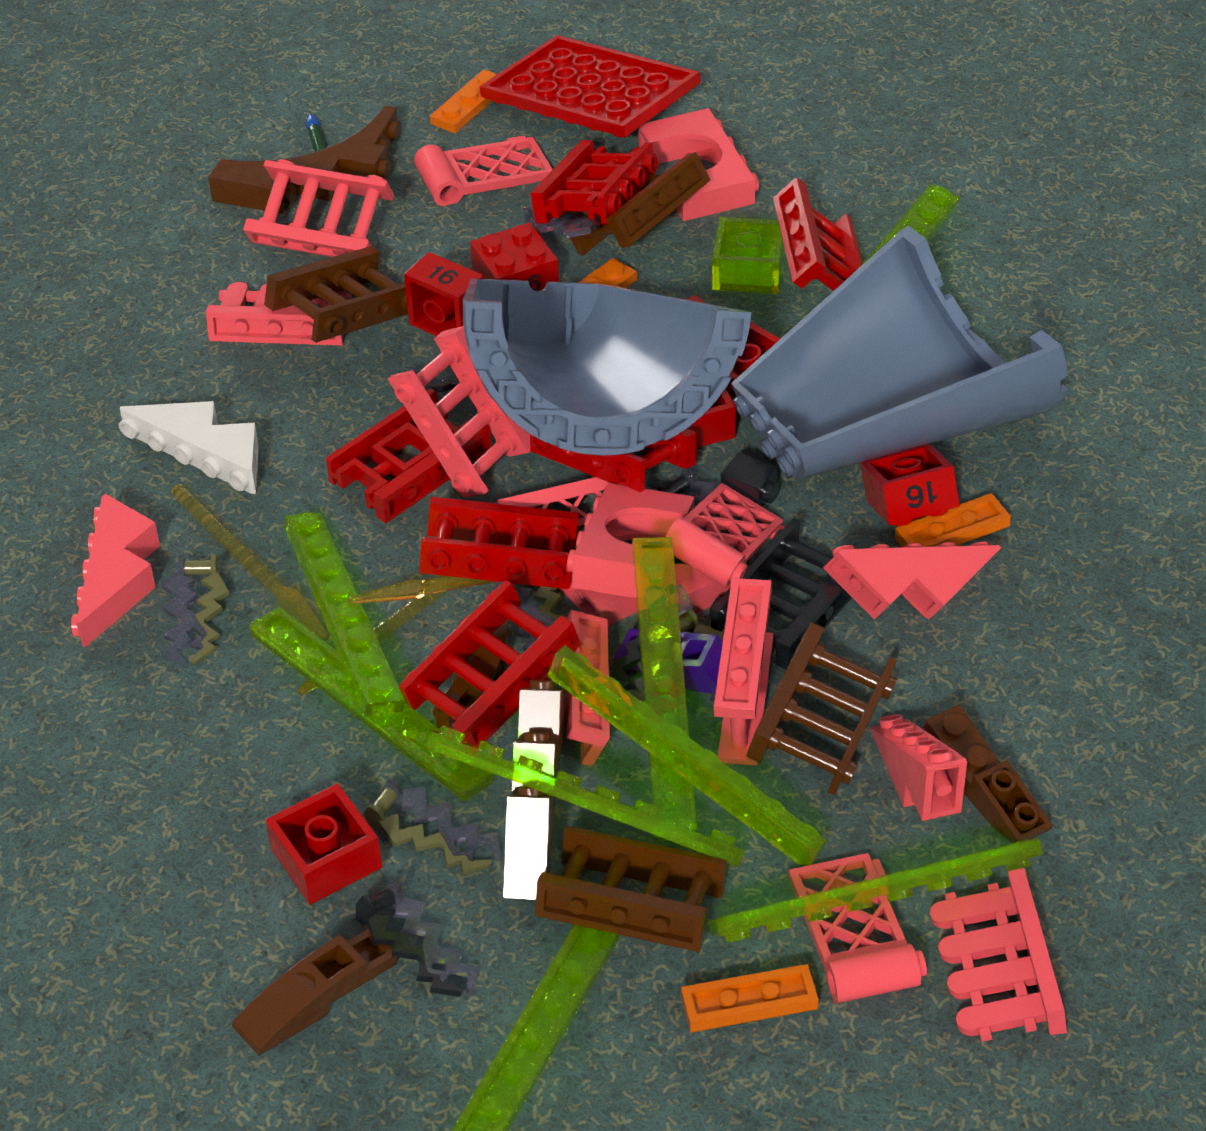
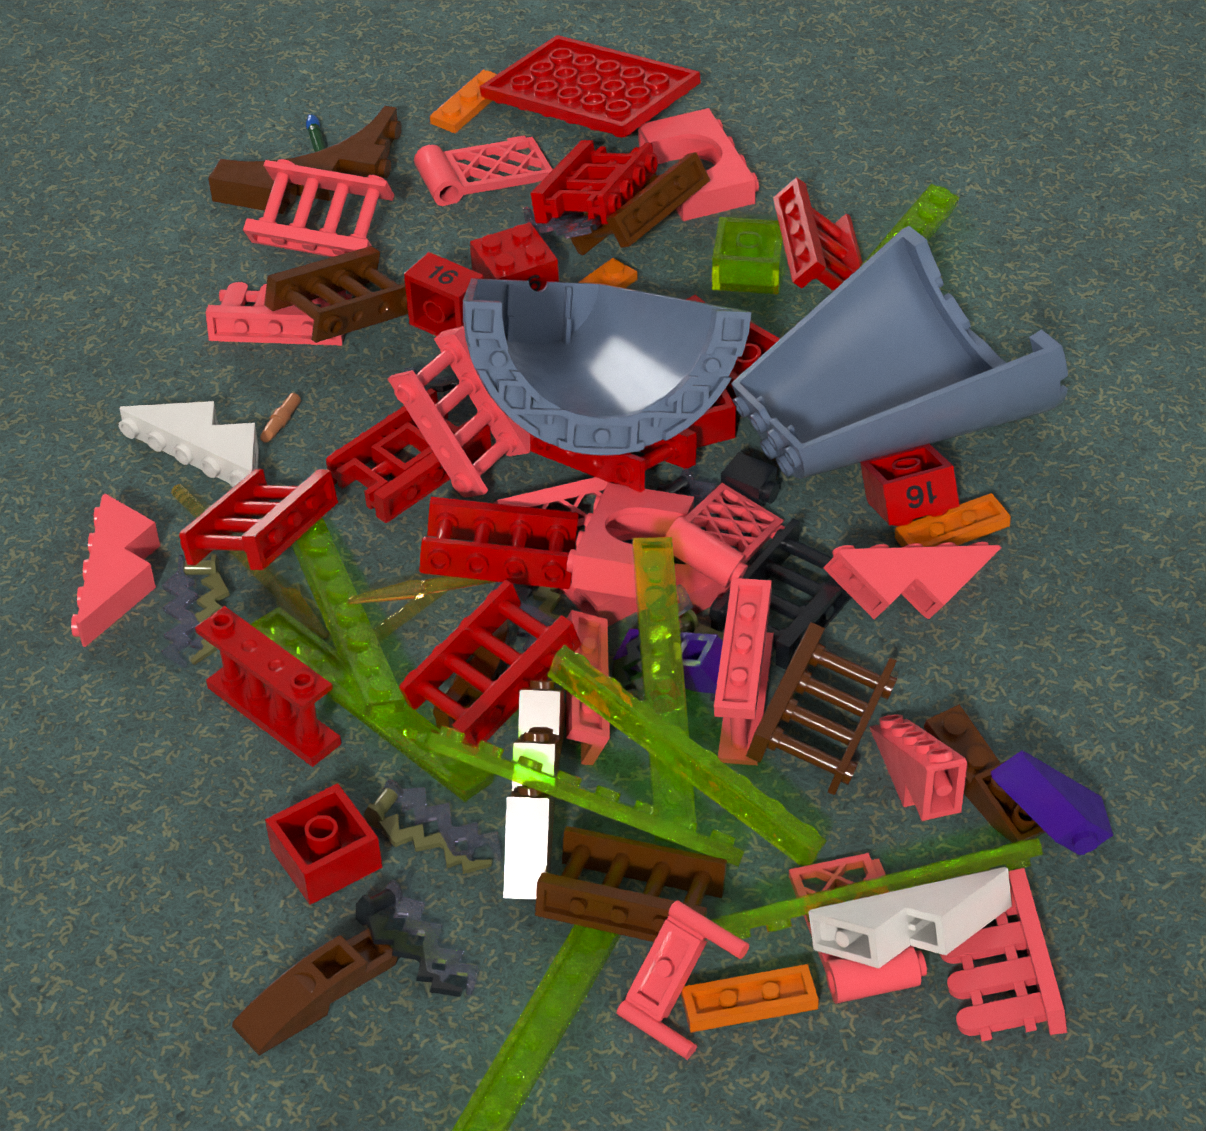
none -> red fence [179,469,338,570]
none -> red fence [195,606,341,767]
none -> nougat piece [260,393,301,442]
none -> coral plate [617,900,749,1060]
none -> white slope [809,867,1012,968]
none -> dark purple slope [991,750,1113,855]

